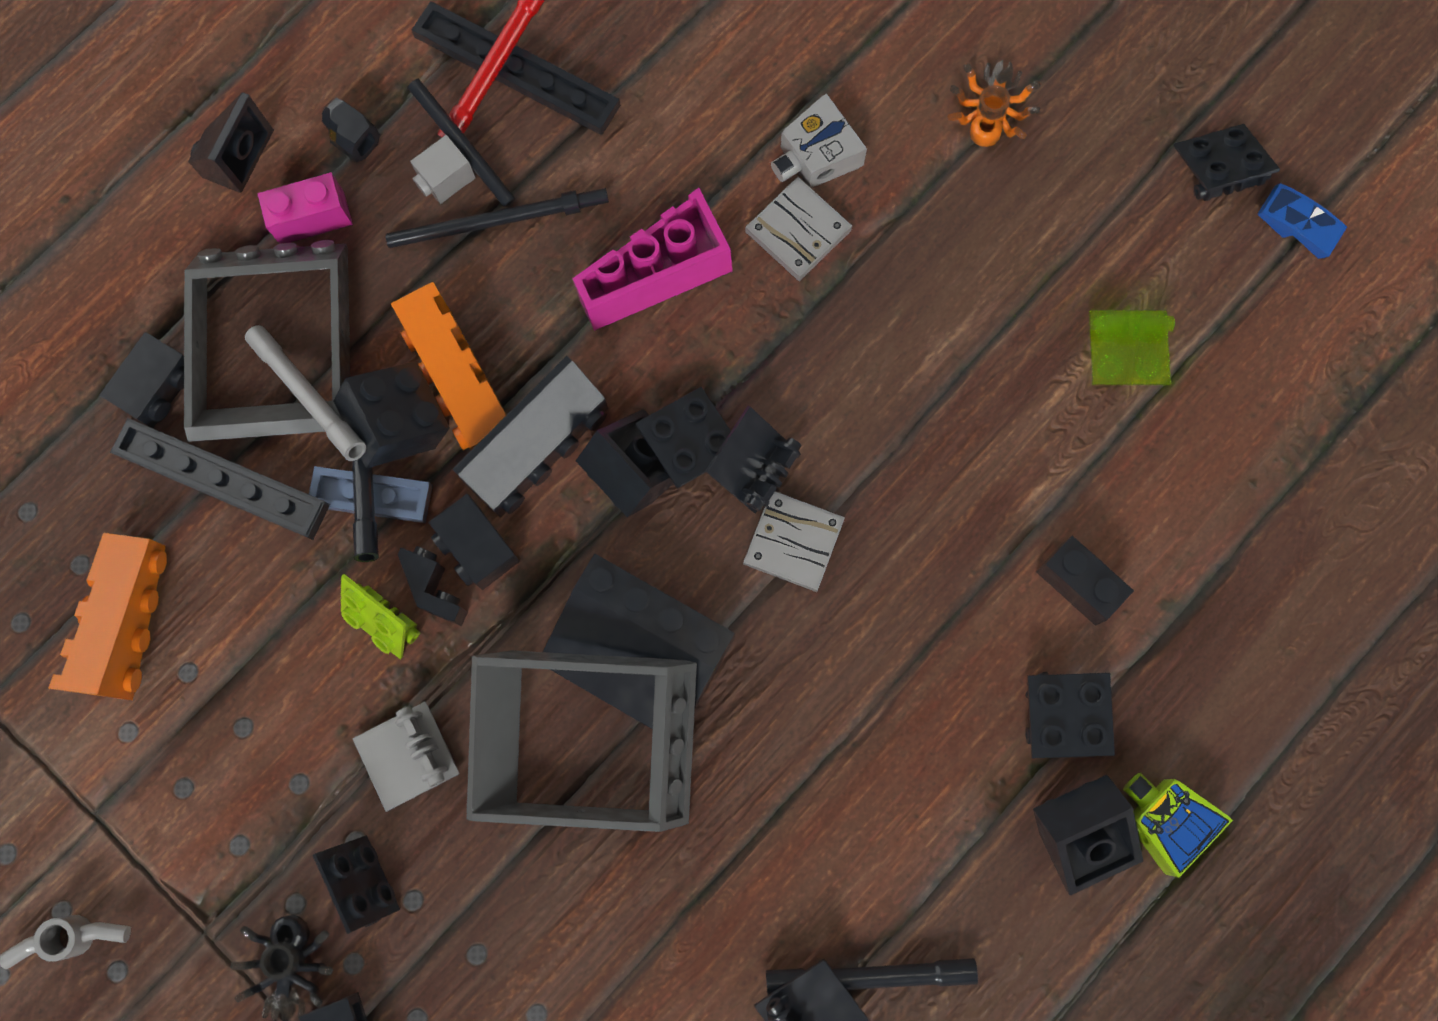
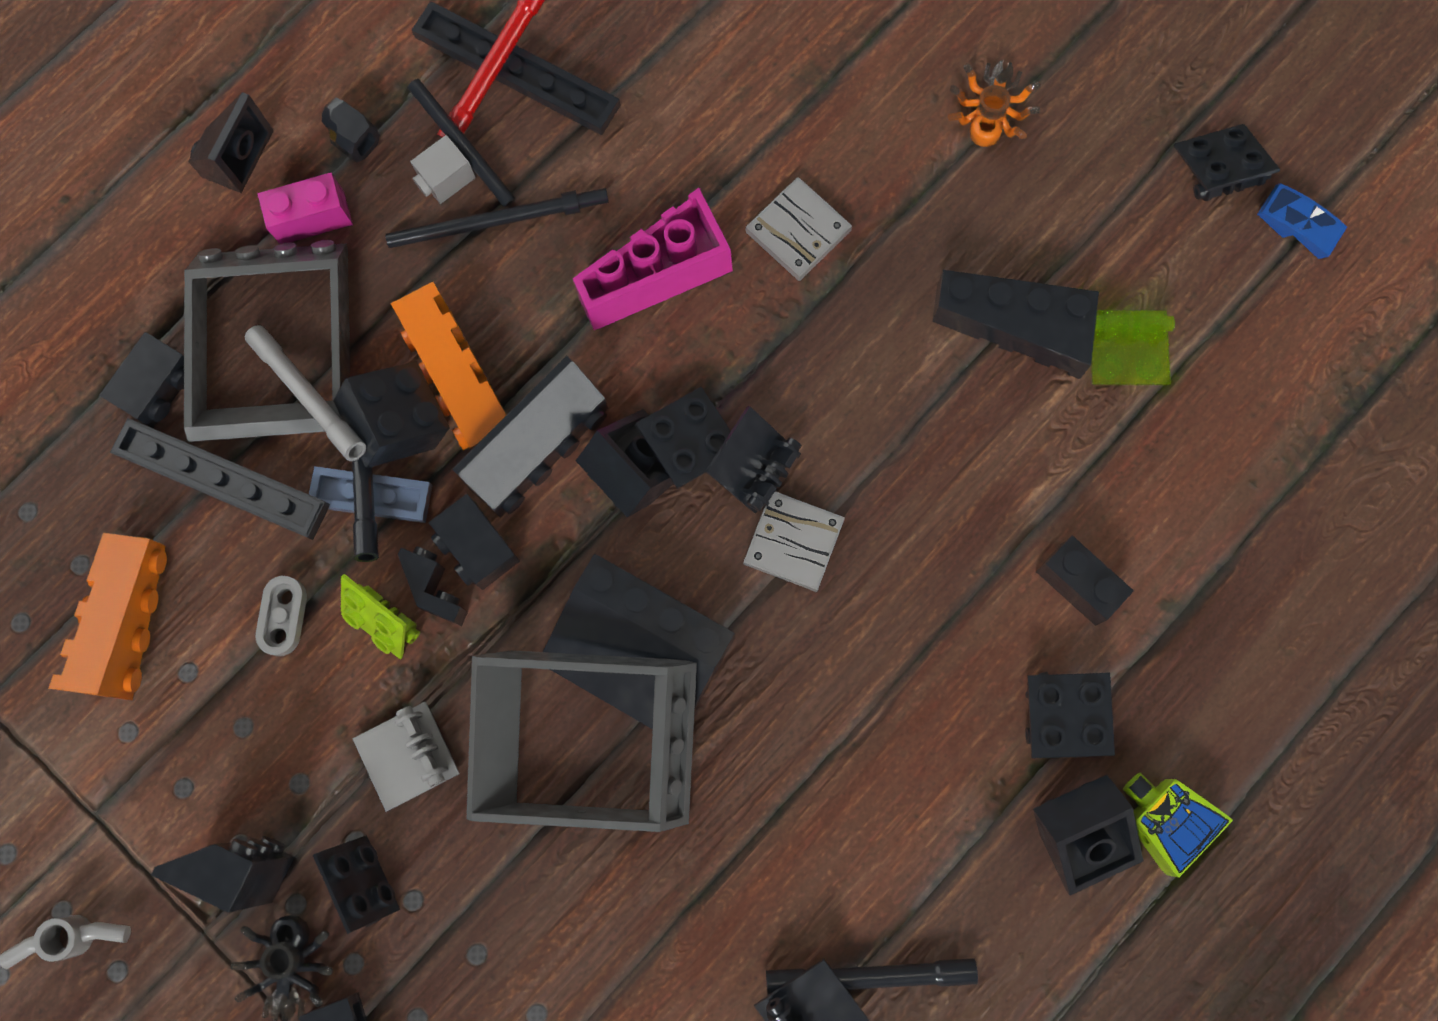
light grey torso [771,93,867,187] -> none
none -> black slope [151,836,294,913]
none -> light grey plate [255,576,307,656]
none -> black wedge [932,270,1099,379]

